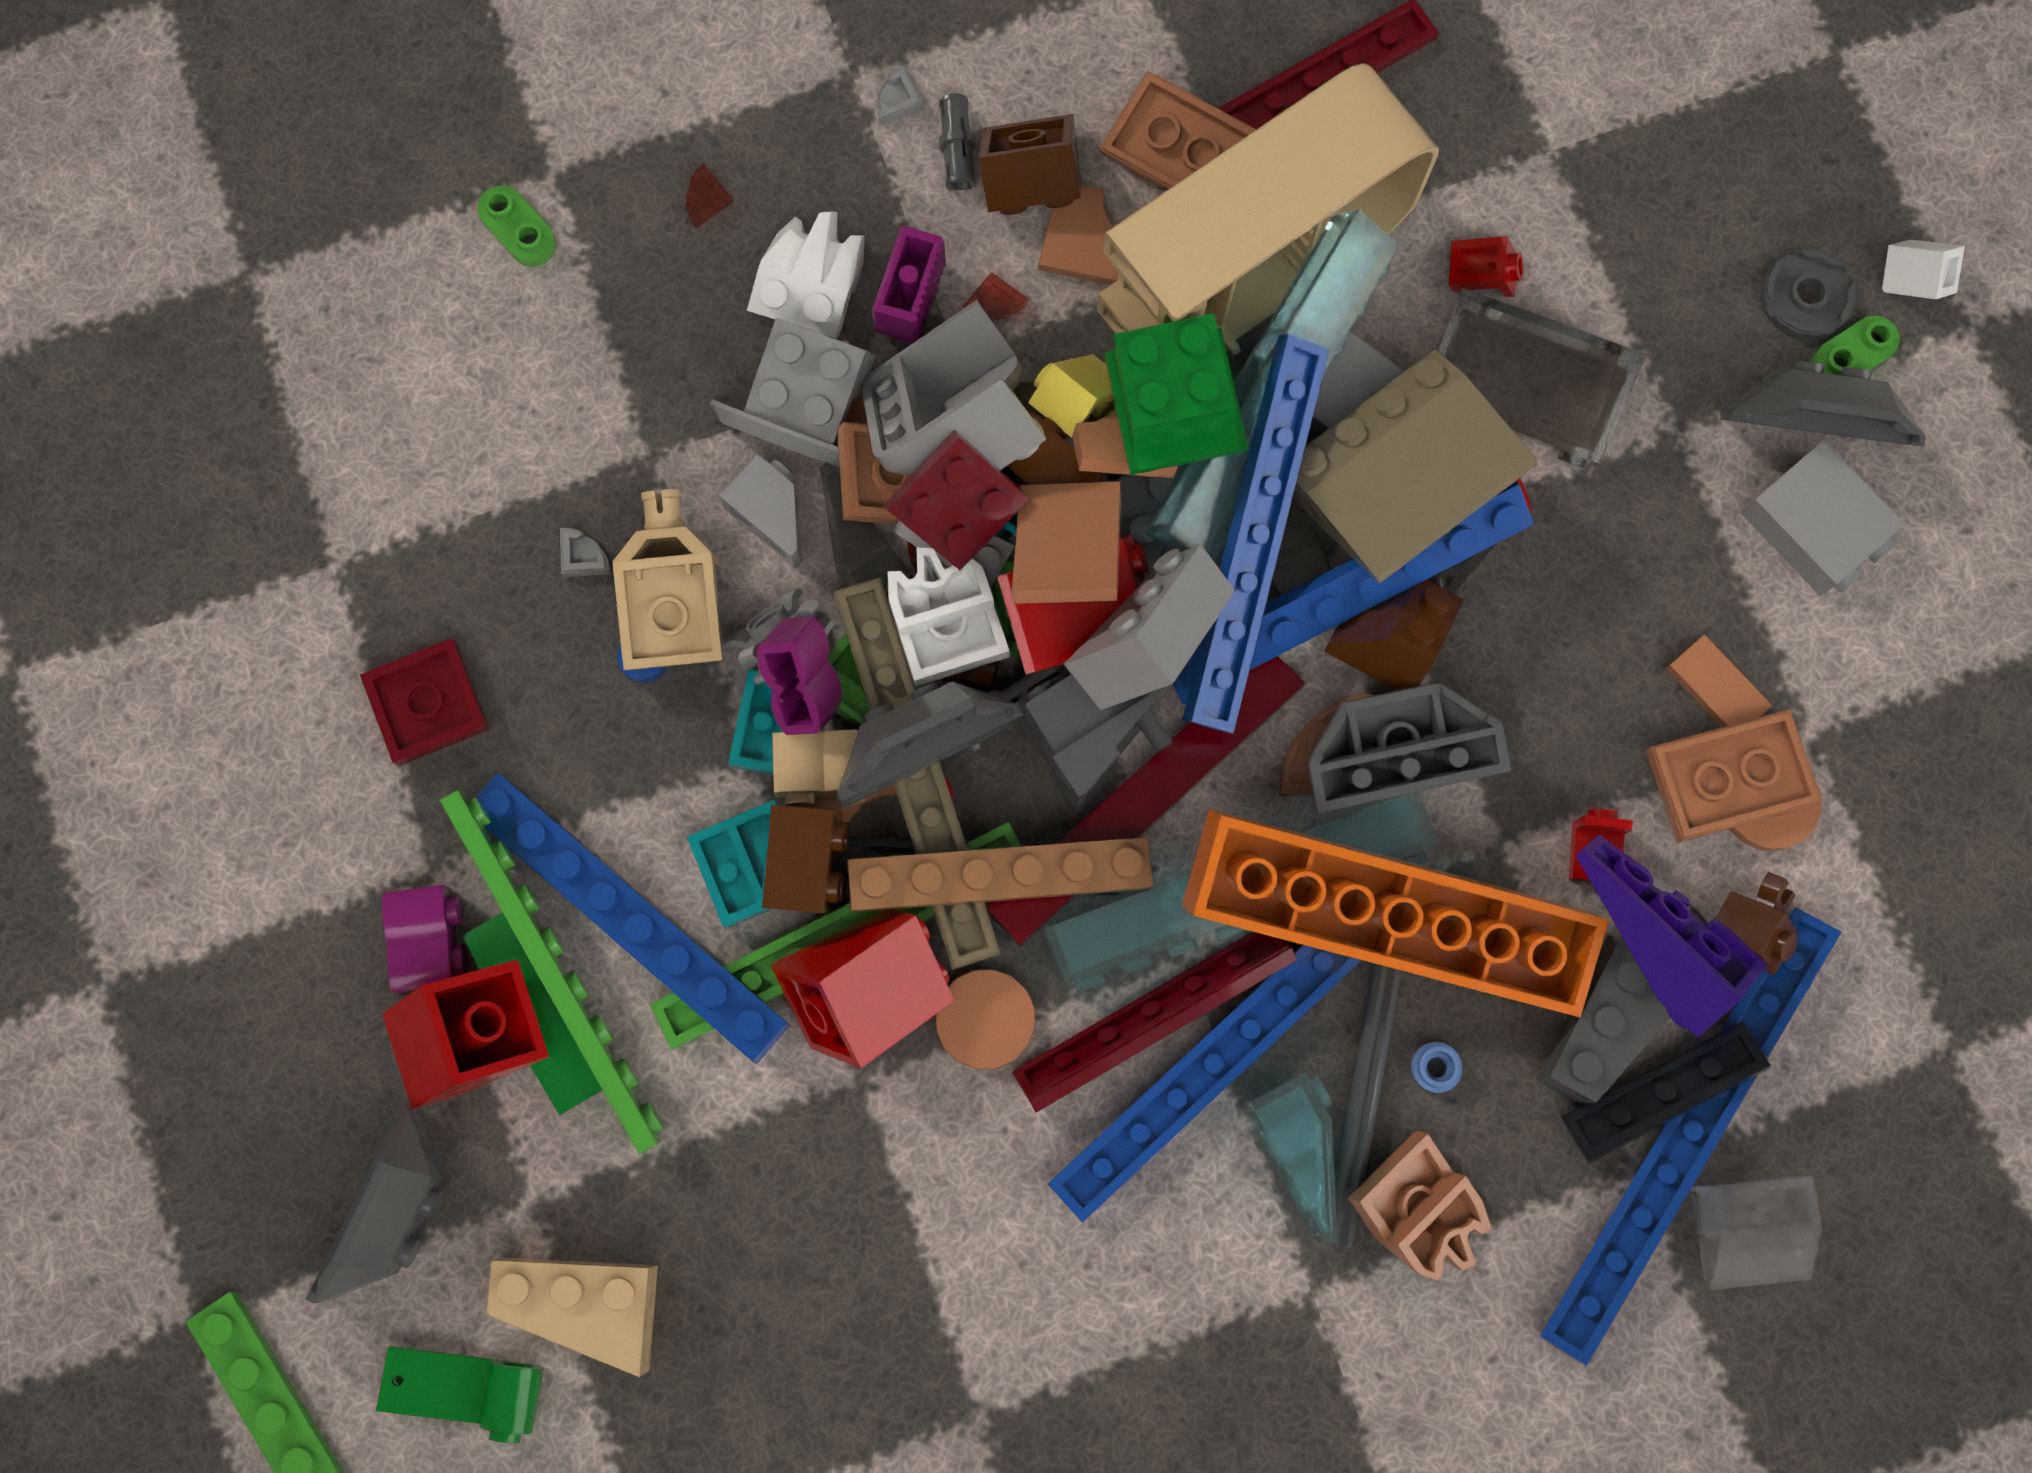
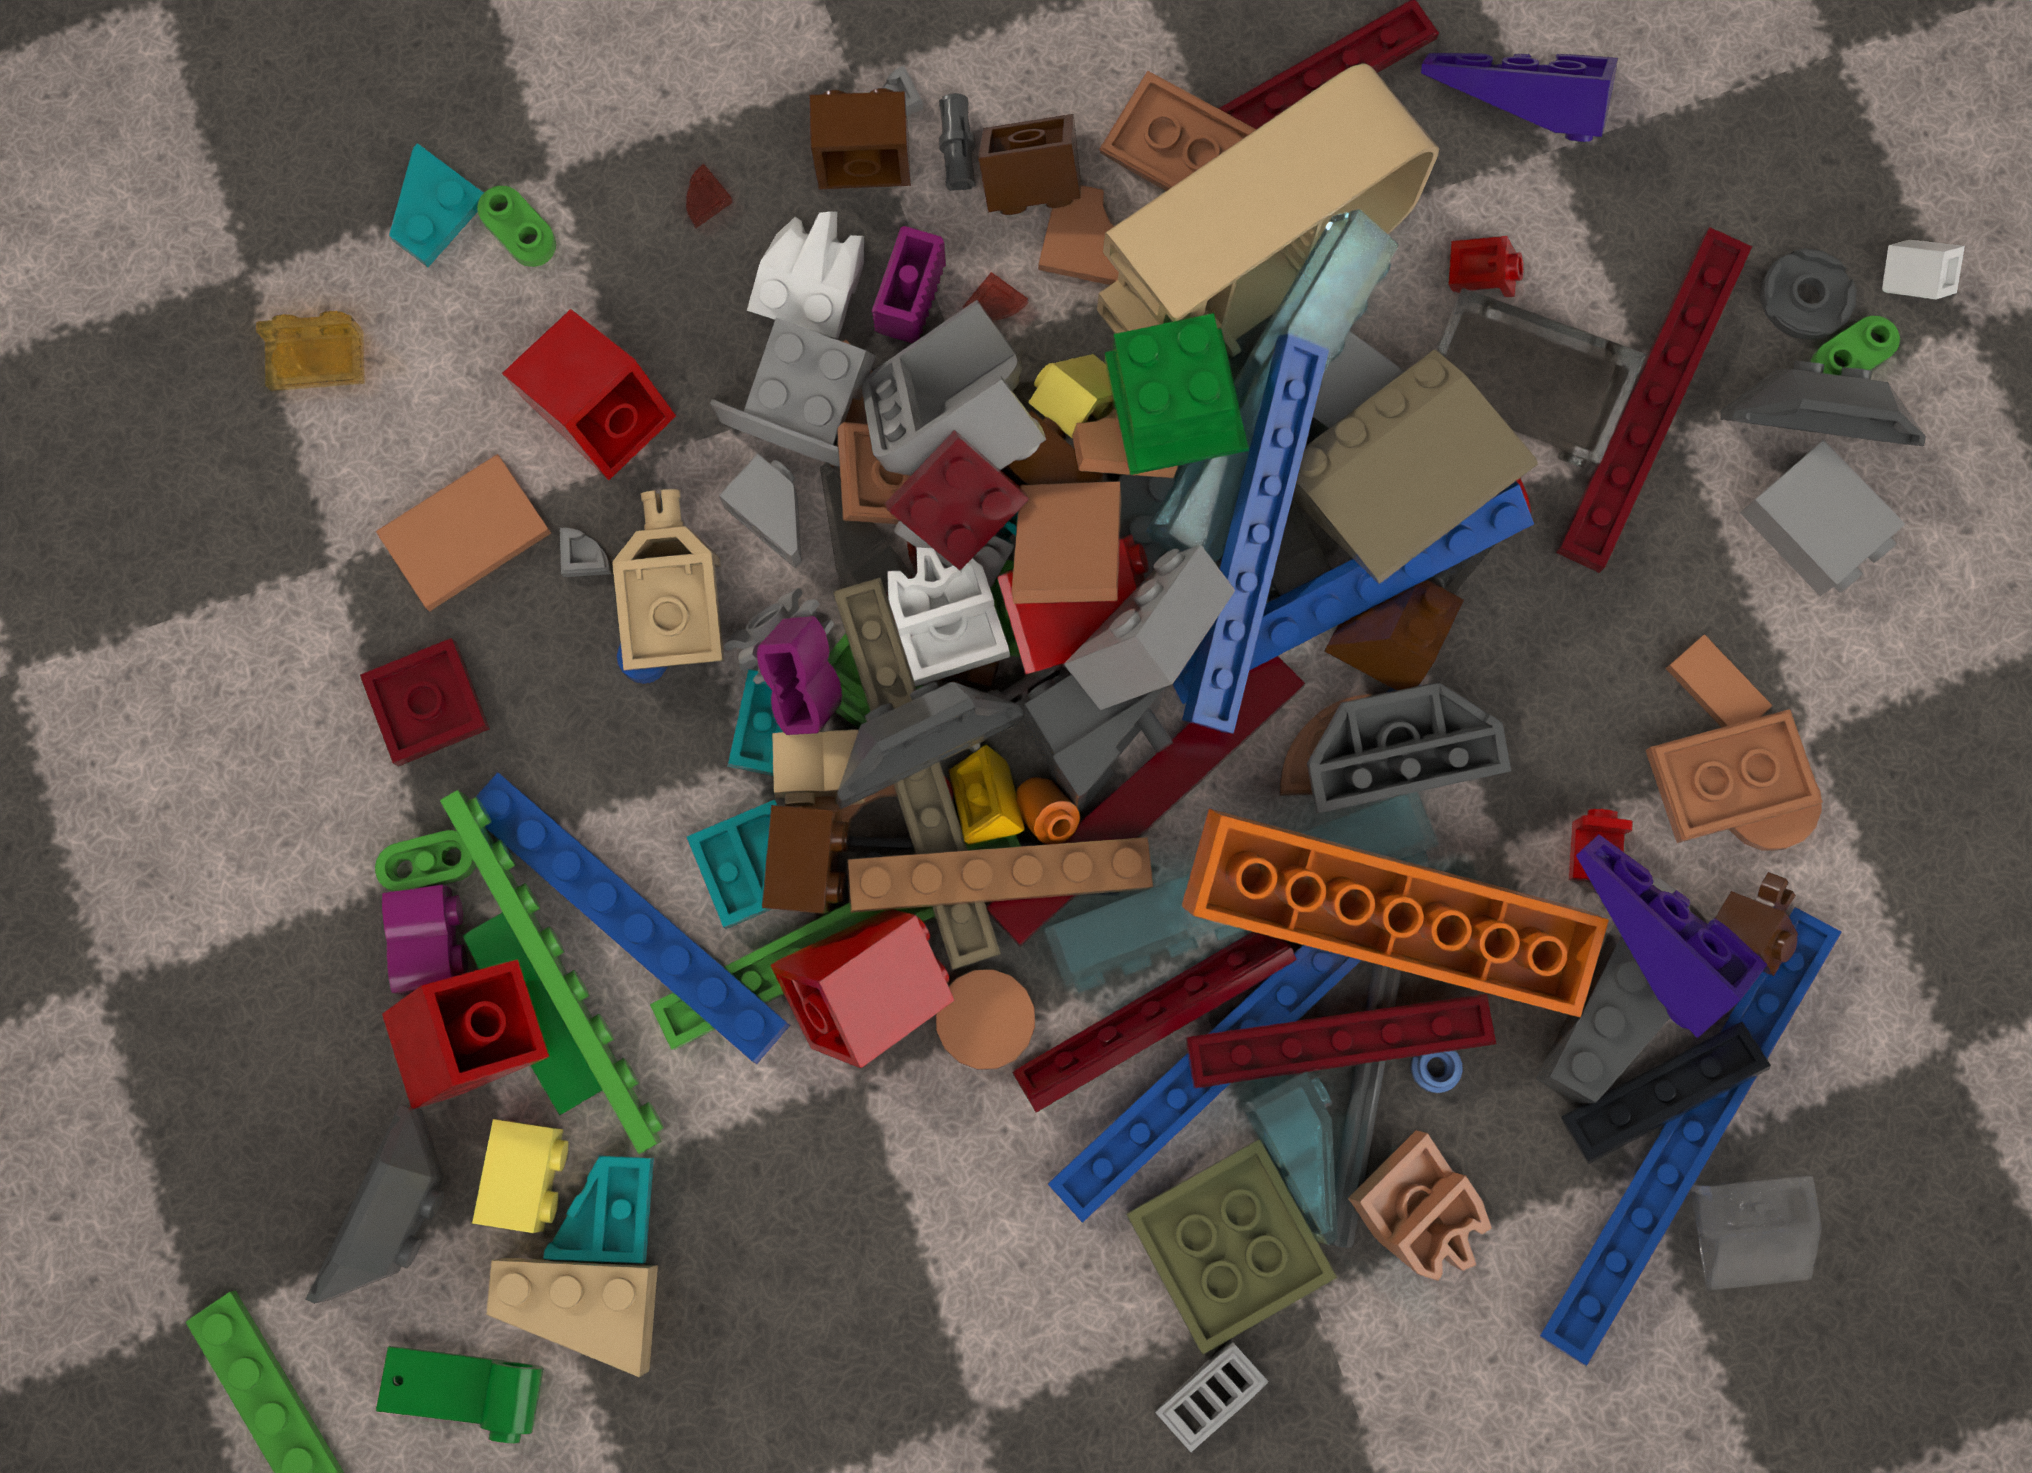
none -> clear yellow bracket [256,311,365,391]
none -> nougat tile [375,454,551,612]
none -> bright green plate [375,830,476,892]
none -> teal wing [389,143,484,267]
none -> light yellow brick [472,1119,568,1233]
none -> red slope [502,309,676,481]
none -> teal wing [543,1156,654,1263]
none -> reddish brown brick [809,88,911,189]
none -> yellow slope [949,745,1025,844]
none -> orange brick [1016,777,1080,845]
none -> olive plate [1126,1139,1337,1355]
none -> light grey slope [1155,1339,1268,1452]
none -> dark red tile [1185,994,1496,1089]
none -> dark purple wedge [1421,53,1618,142]
none -> dark red plate [1556,227,1753,573]

